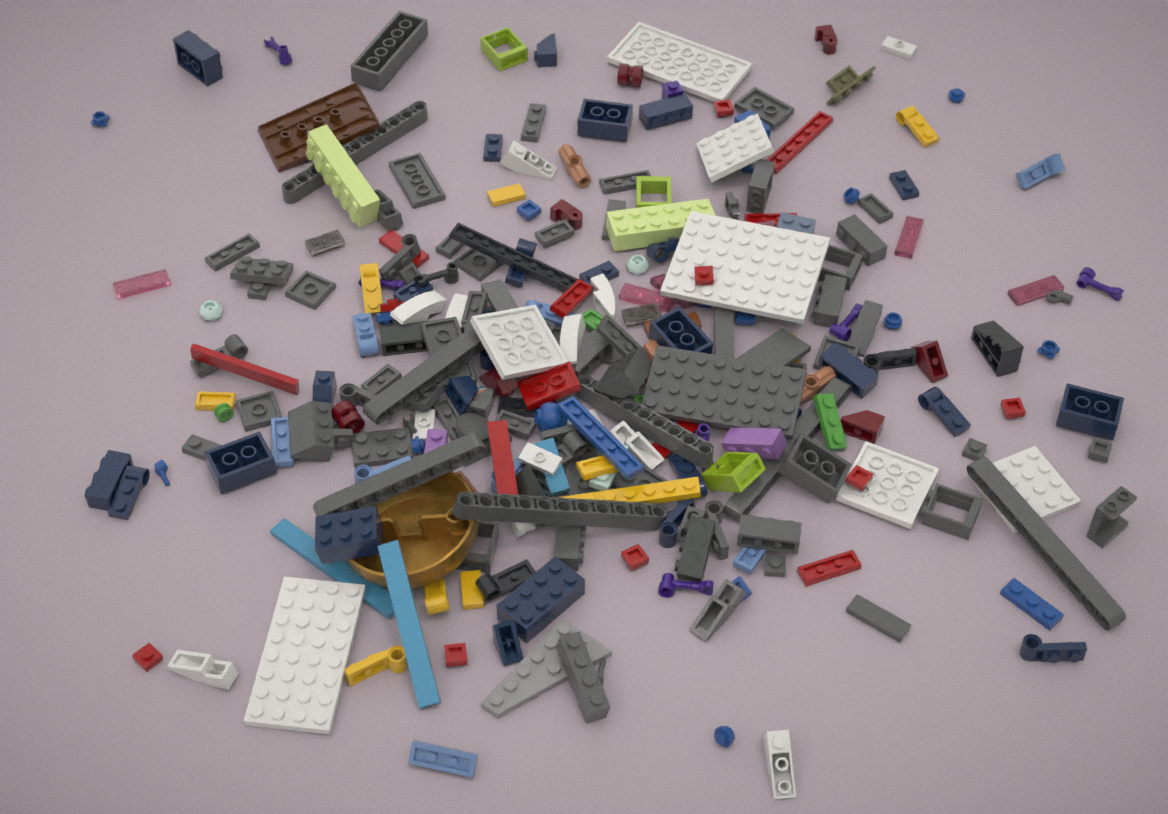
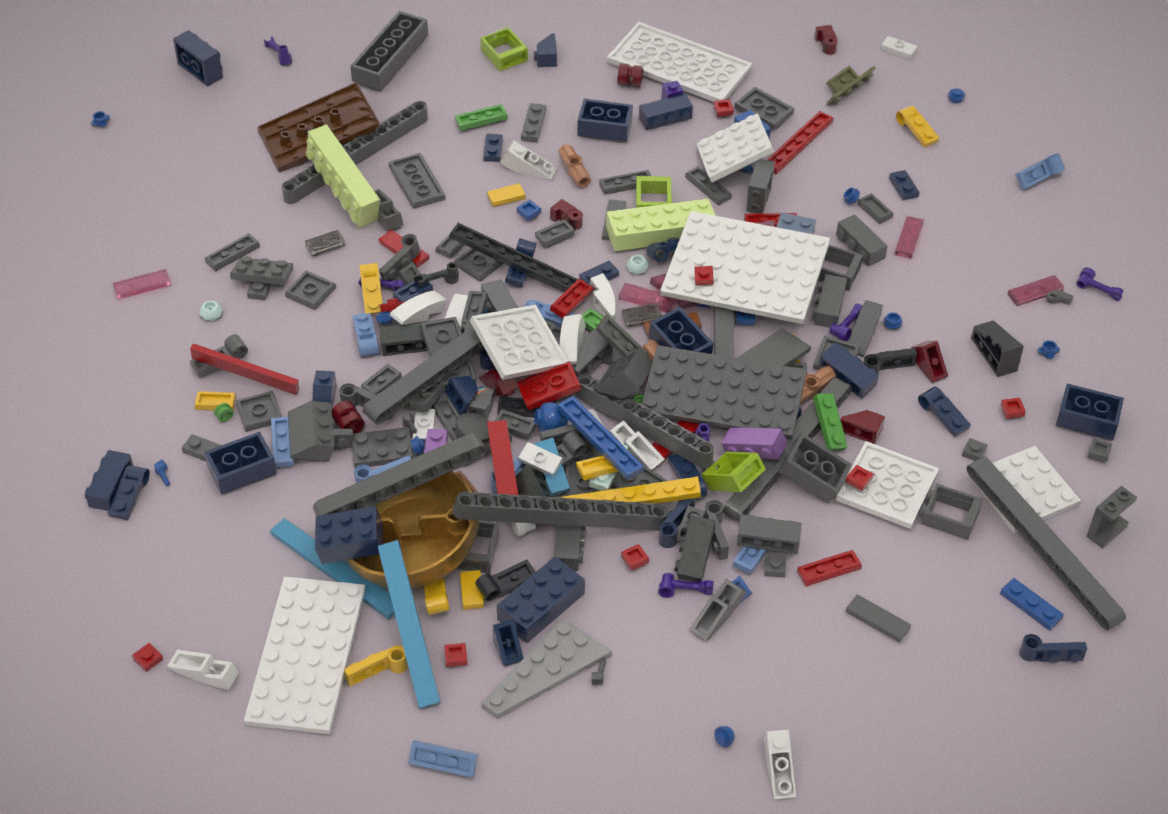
dark grey brick [556,631,610,723] -> none
dark grey plate [724,192,740,220] -> none
none -> bright green plate [455,104,508,131]
none -> dark grey tile [685,166,732,205]

